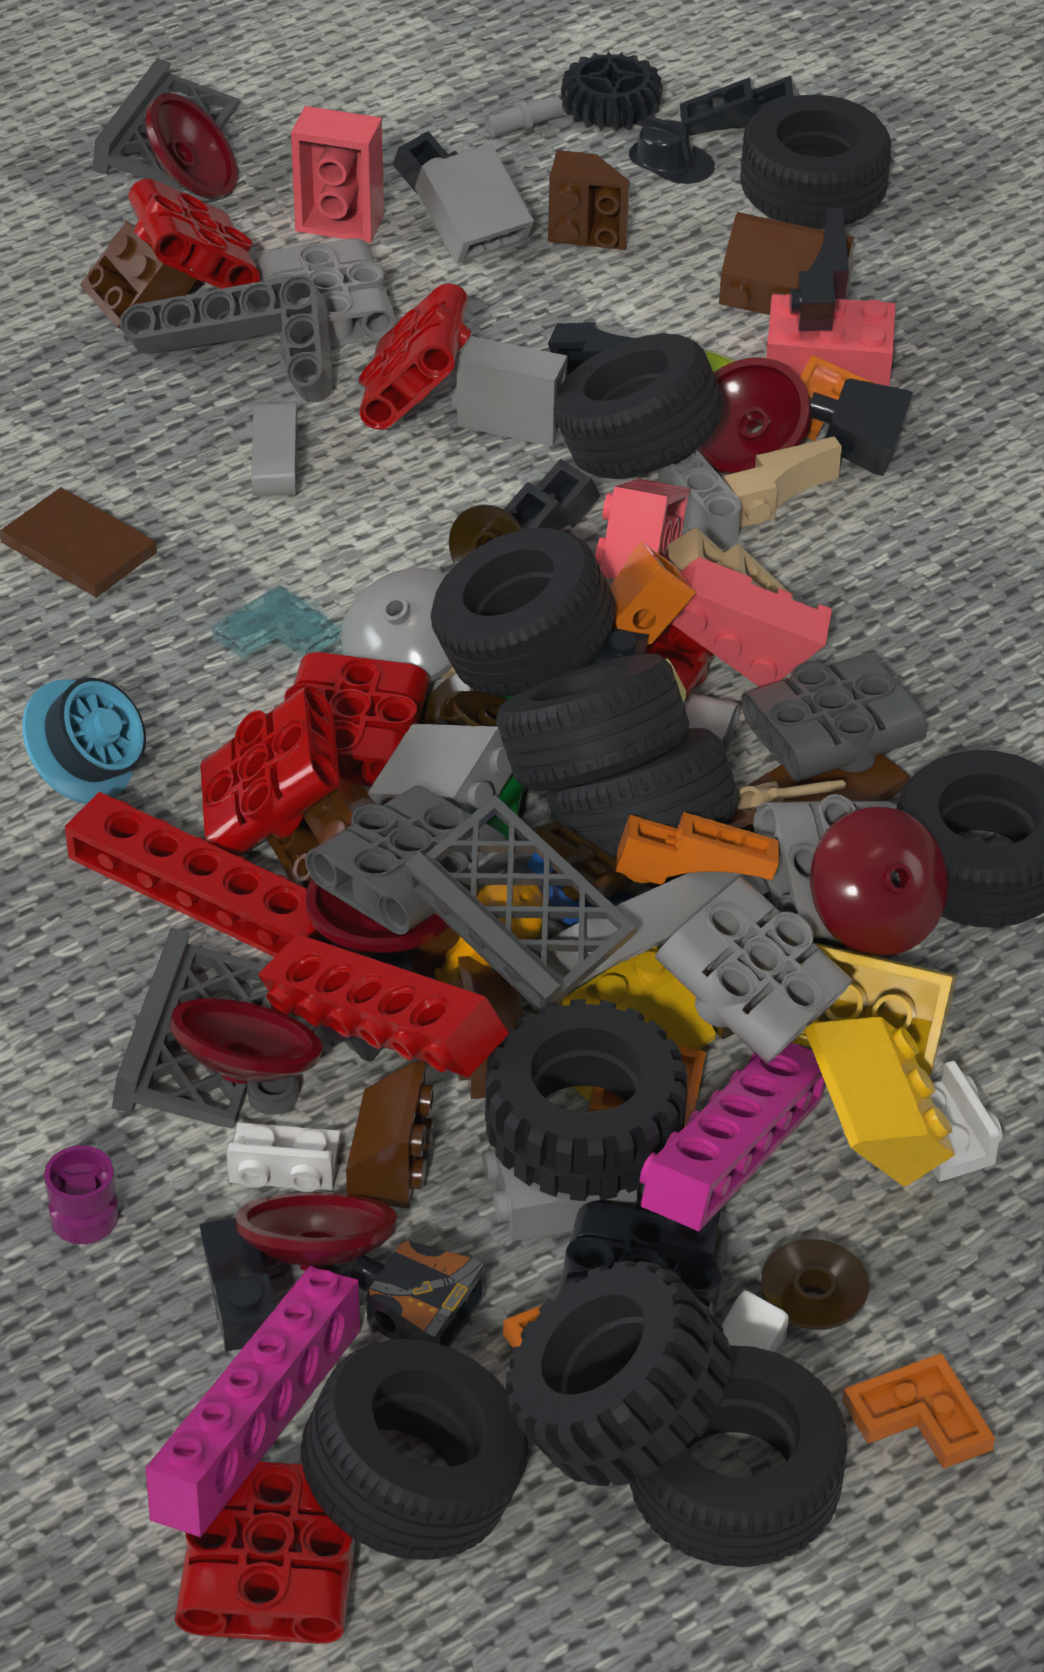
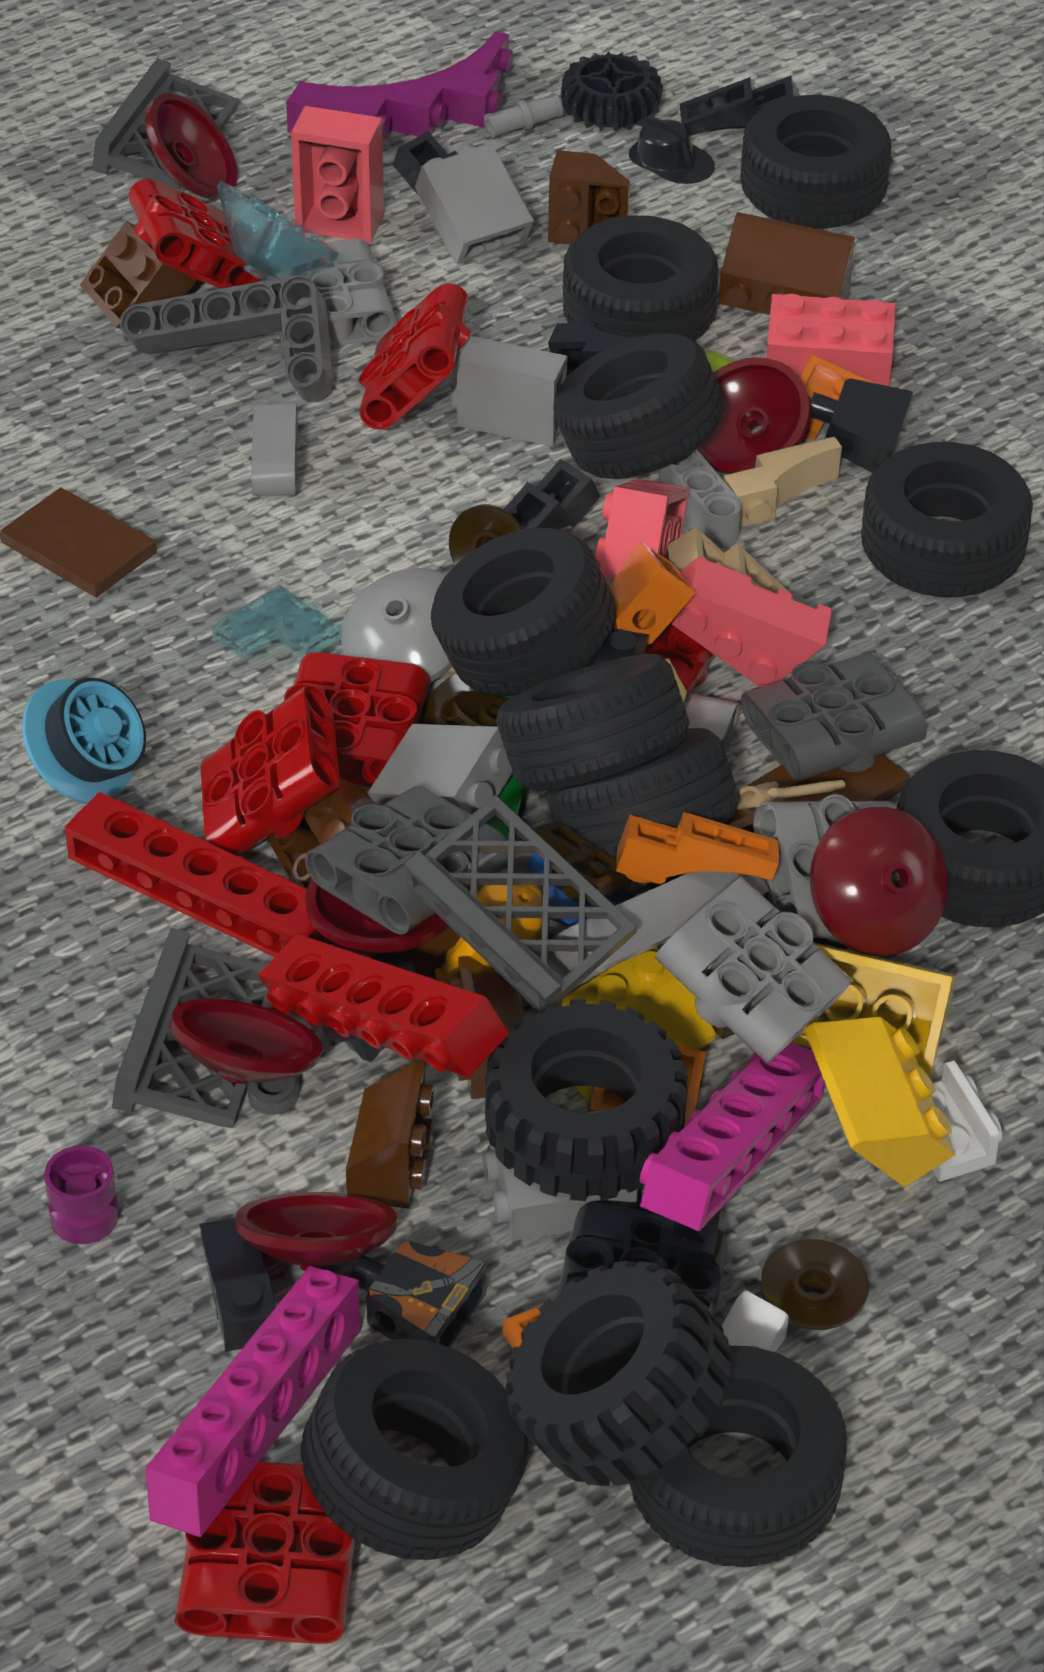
white bracket [227,1122,341,1192] -> none
black slope [789,208,849,331] -> none
orange plate [842,1353,995,1469] -> none
none -> clear light blue wedge [217,180,339,281]
none -> magenta arch [286,31,514,139]
none -> black tyre [562,215,718,342]
none -> black tyre [861,442,1033,597]

